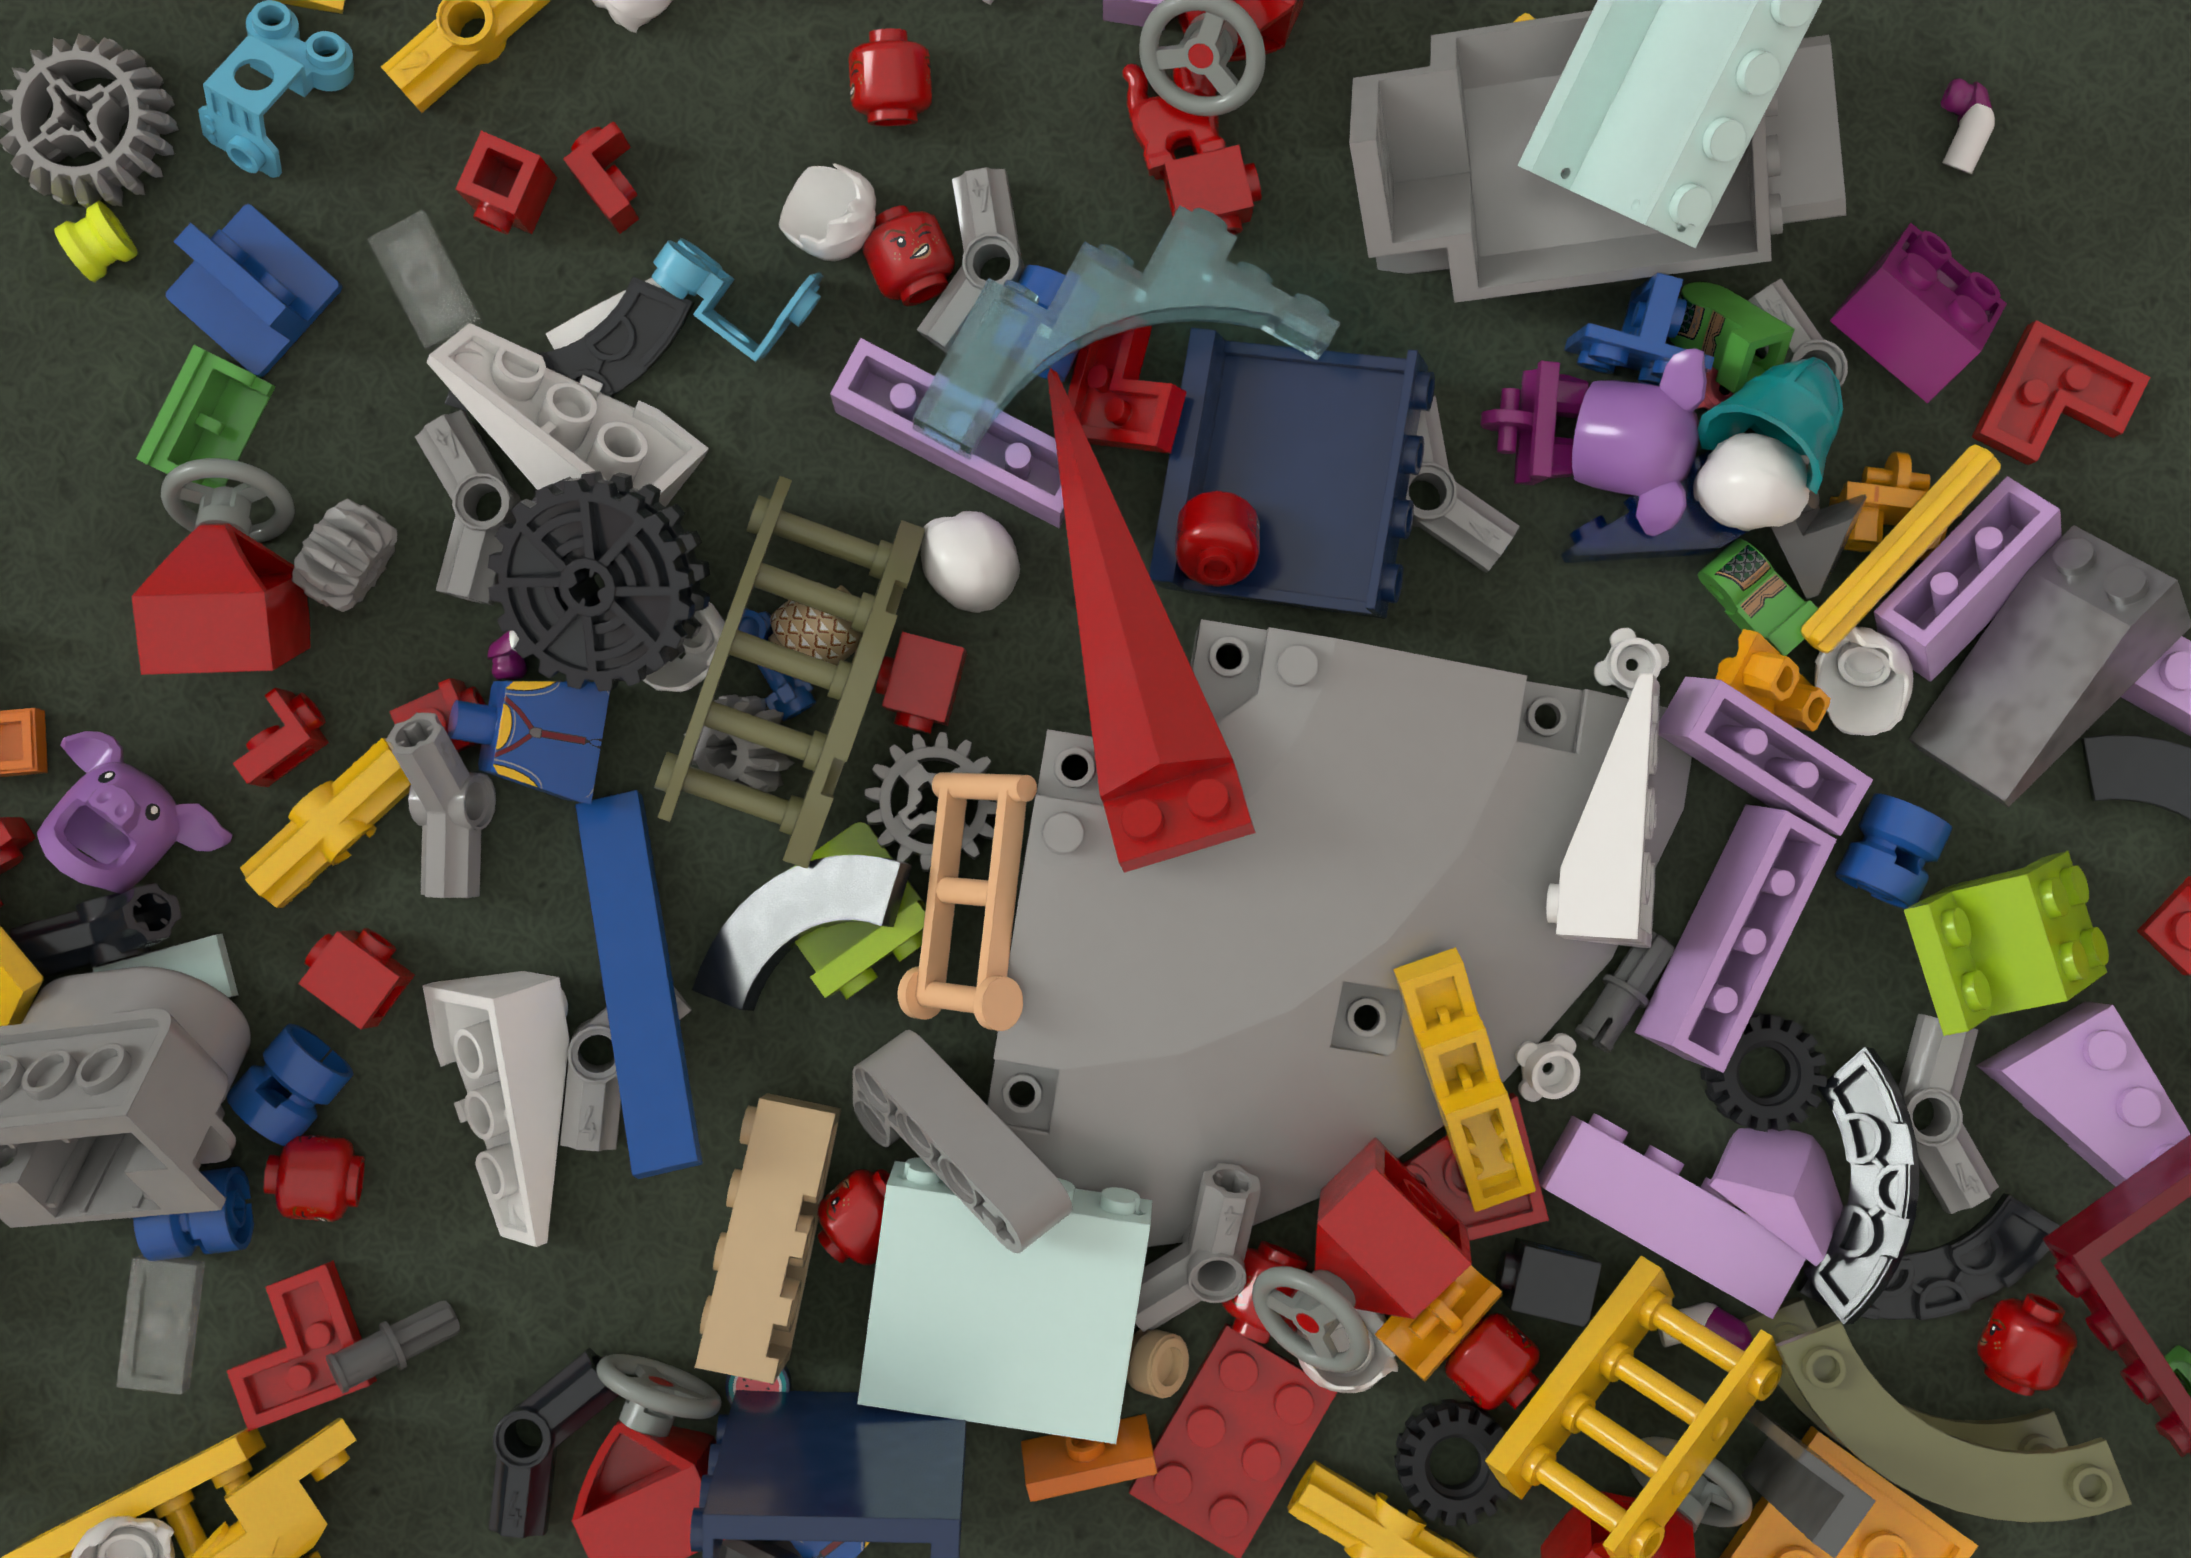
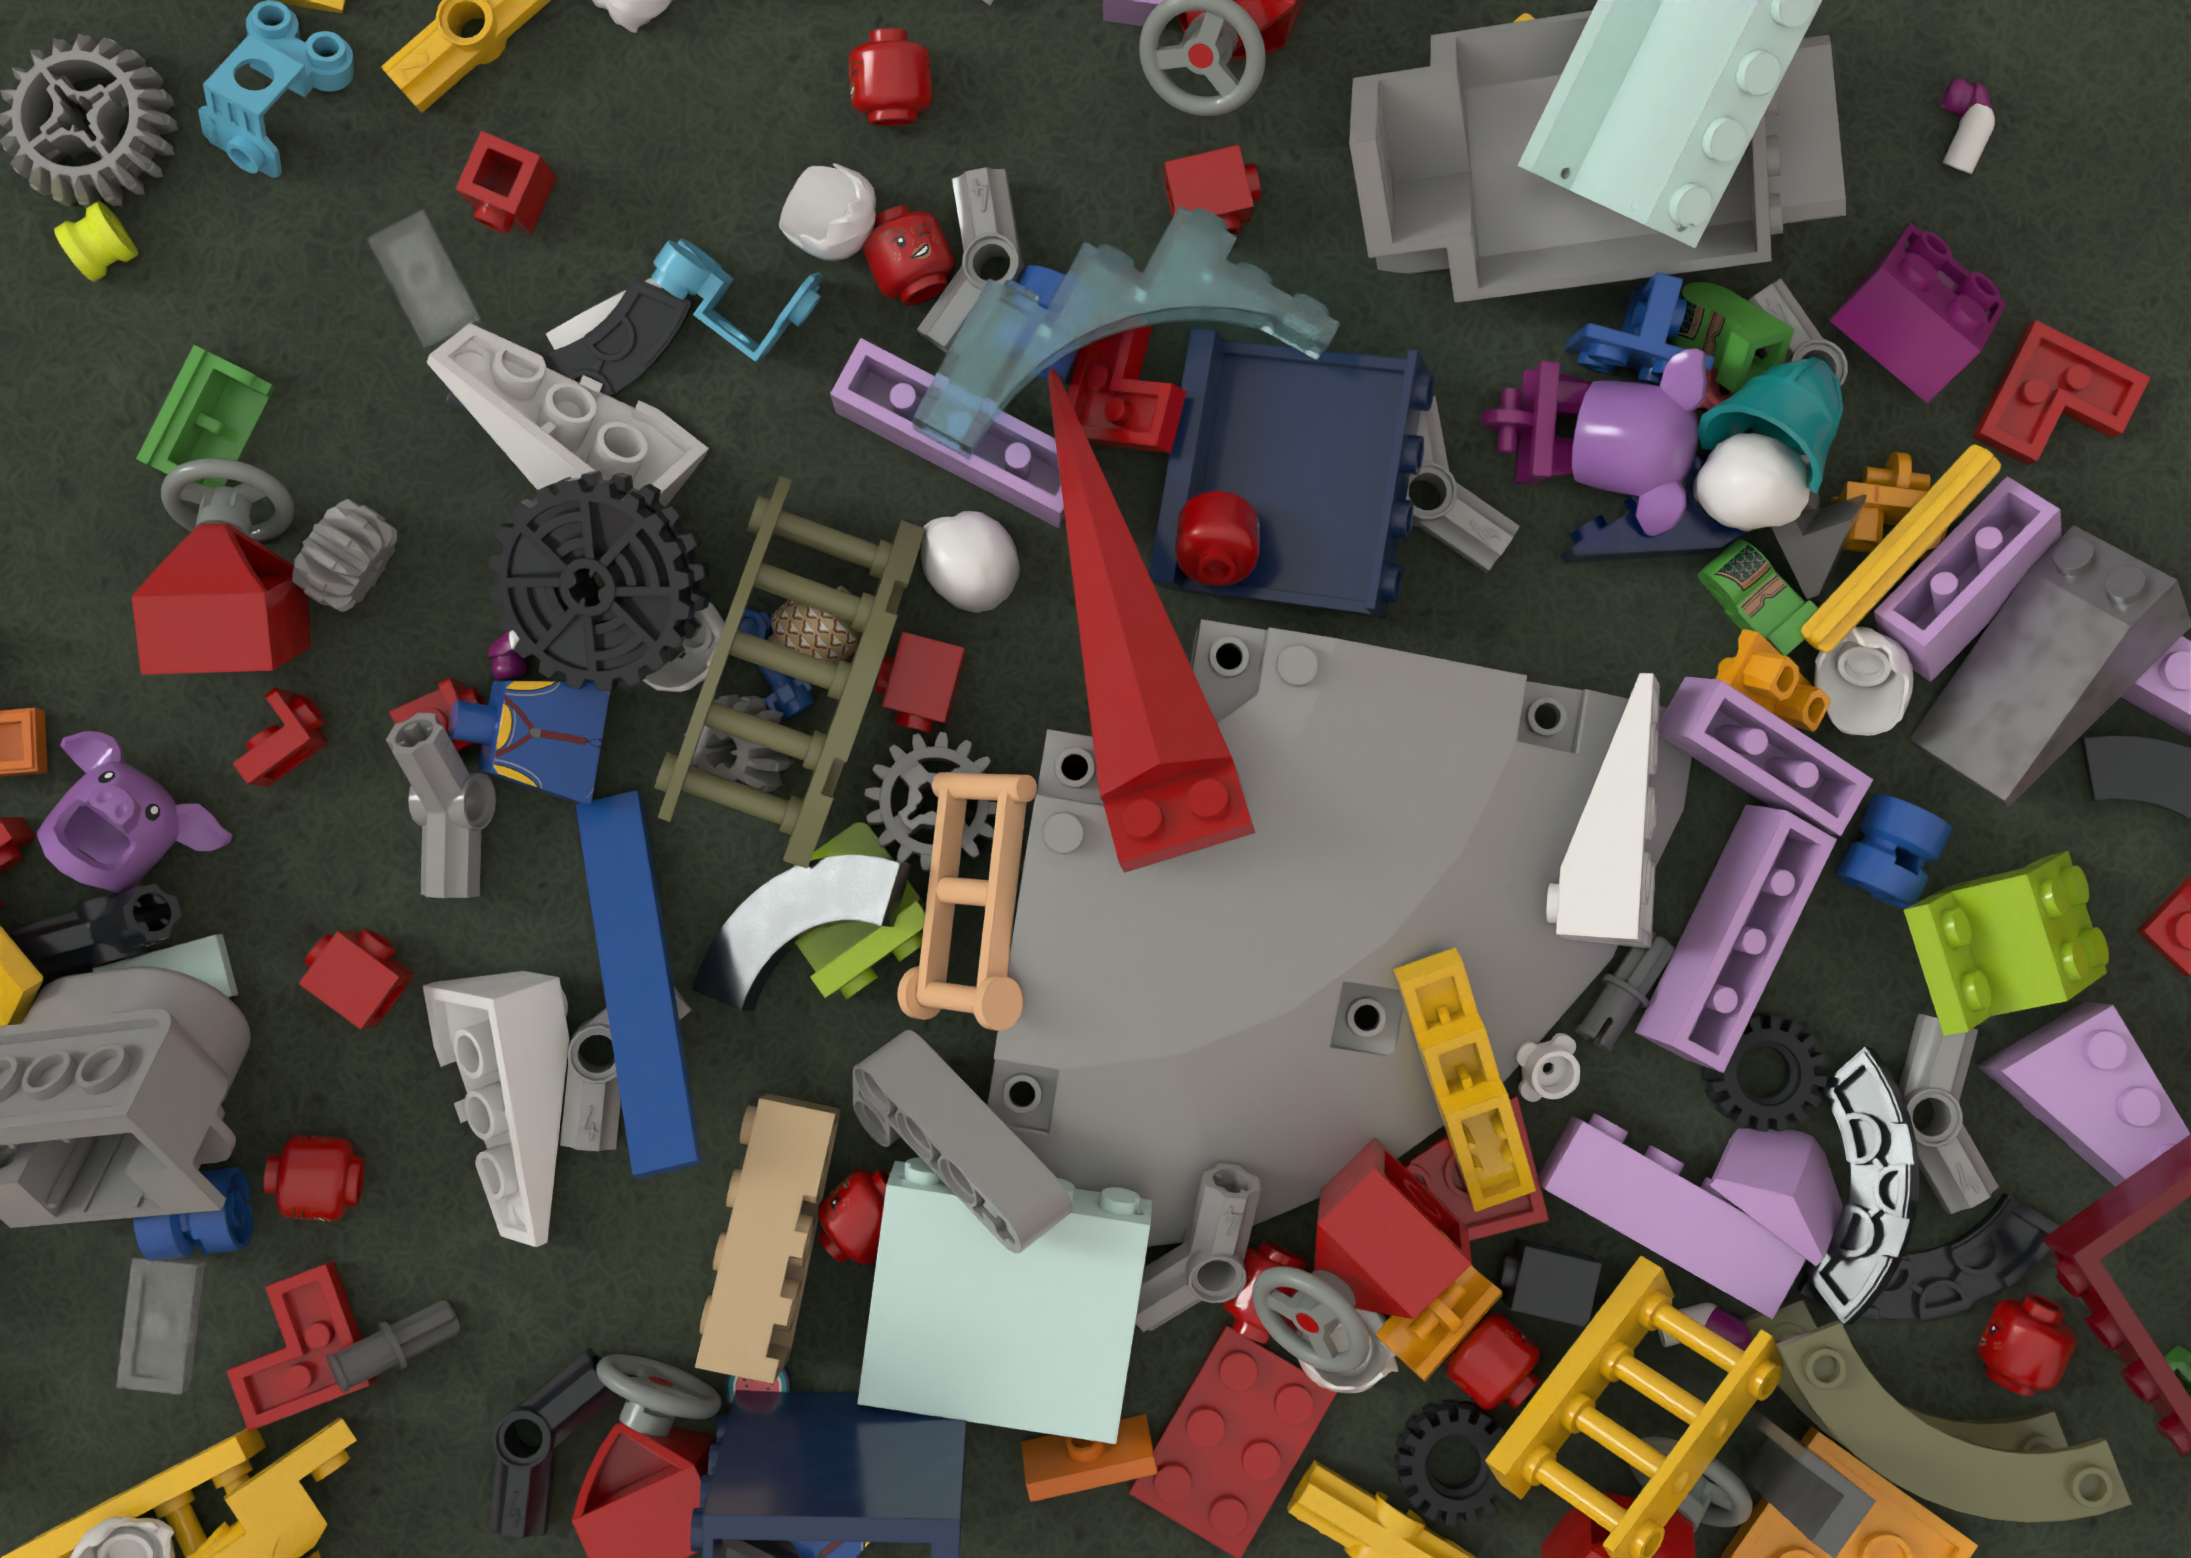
blue bracket [166,204,342,378] -> none
blue wheel [226,1023,354,1146] -> none
yellow piece [240,738,411,908] -> none
light grey piece [415,409,521,606] -> none
red bracket [563,122,639,234] -> none
red animal [1122,63,1227,180] -> none
tan tile [1127,1329,1189,1399] -> none
white plate [1594,628,1669,698] -> none

